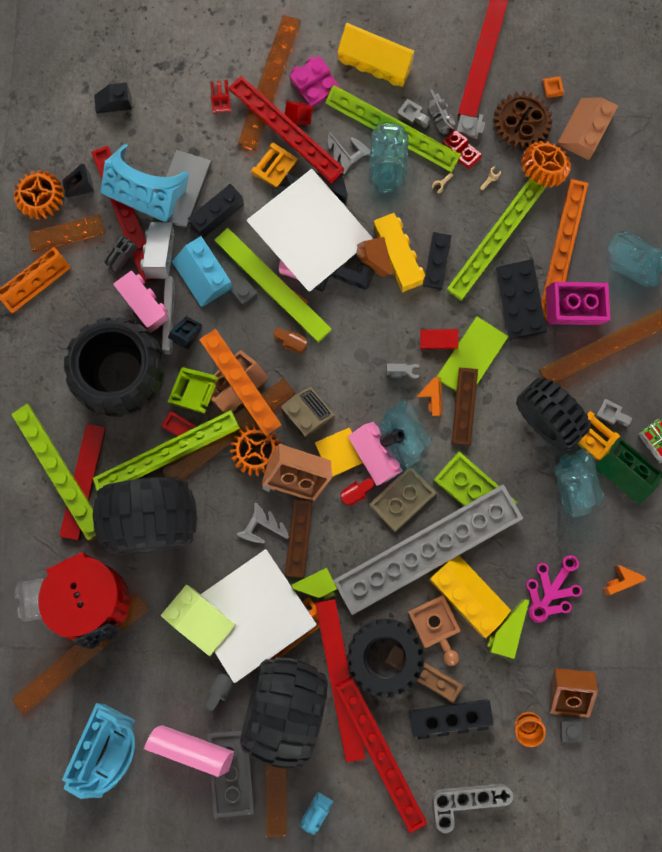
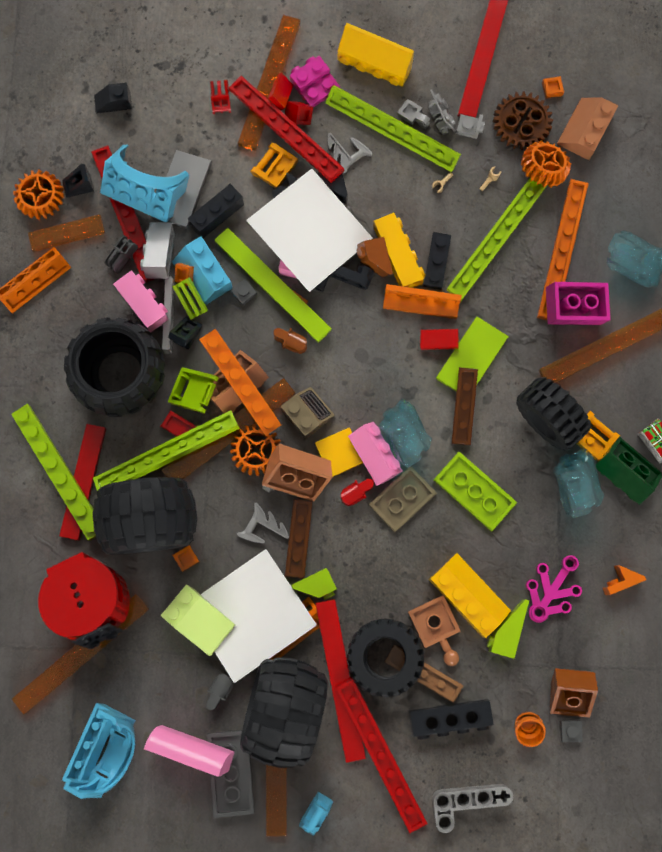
clear brick [15,579,44,622] -> none
light grey plate [333,484,523,615] -> none
clear light blue brick [368,123,408,193] -> none
black pin [380,428,405,447] -> none
light grey plate [386,364,419,380] -> none
orange slope [417,377,443,416] -> none
red slope [442,130,482,170] -> none
black plate [496,259,547,340] -> none
light grey plate [596,399,632,427] -> none
none -> lime tile [172,277,208,320]
none -> orange tile [173,545,200,572]
none -> orange tile [175,263,194,286]
none -> red tile [268,72,294,111]
none -> orange fence [383,284,462,319]

